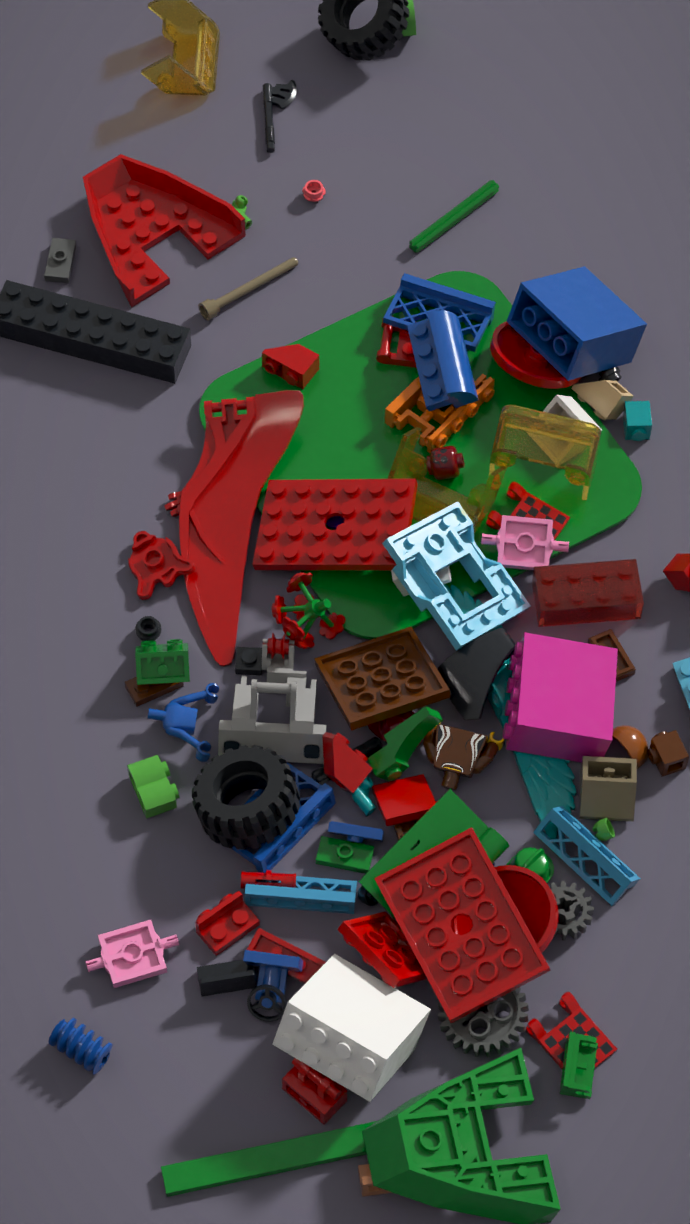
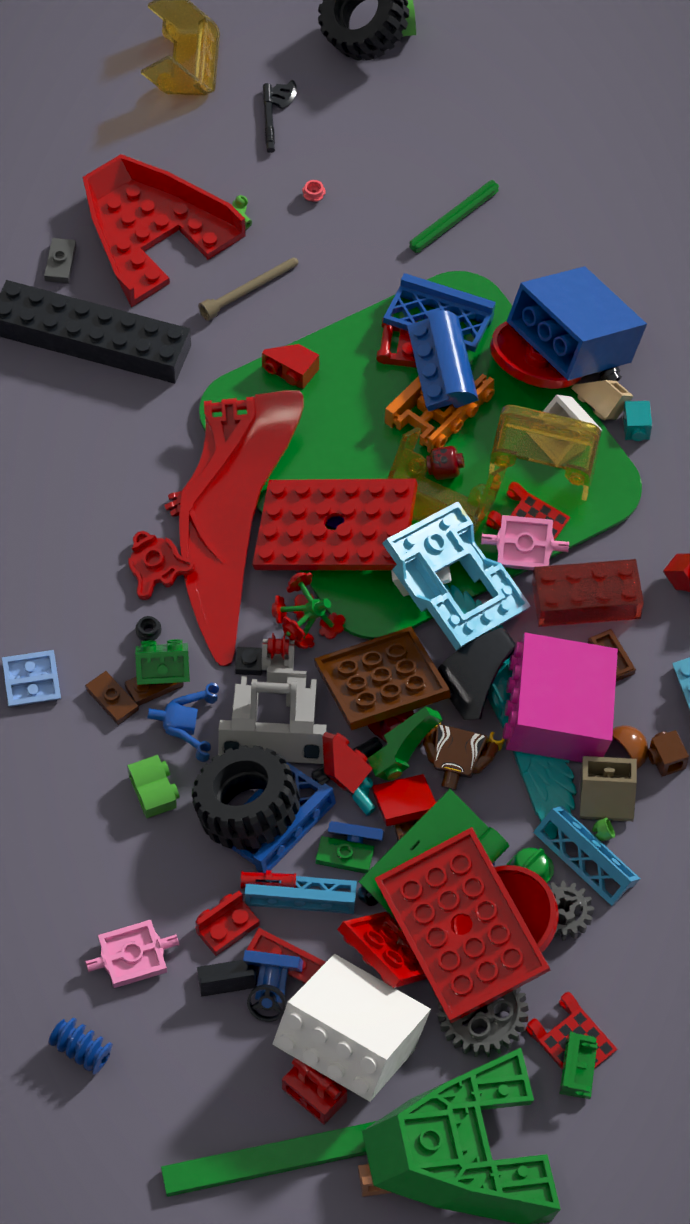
none -> light blue slope [2,650,61,707]
none -> reddish brown plate [85,671,139,725]

